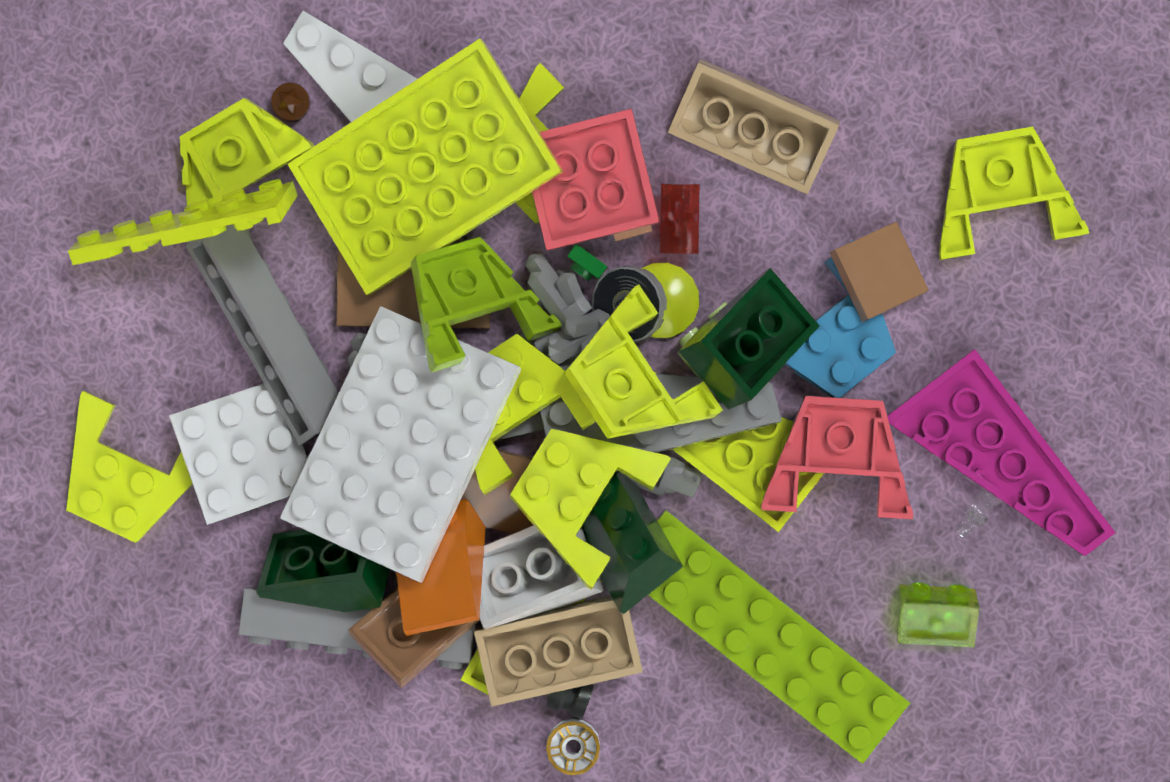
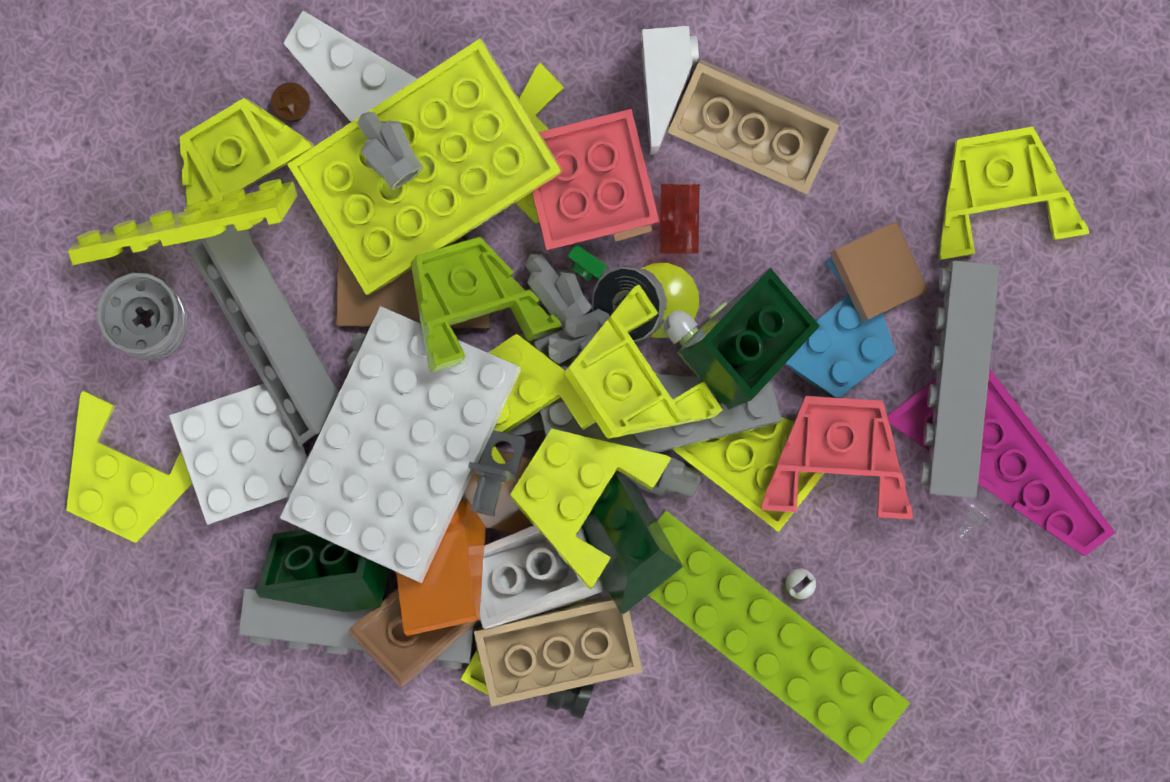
wheel [546,718,600,775] -> none
clear neon green bracket [896,582,980,647] -> none
none -> light grey wheel [97,273,189,361]
none -> light grey rock [357,112,423,190]
none -> dark grey bracket [468,430,526,517]
none -> white slope [641,26,699,155]
none -> white hinge [664,310,698,344]
none -> white hinge [785,568,816,600]
none -> light grey brick [920,260,1000,499]

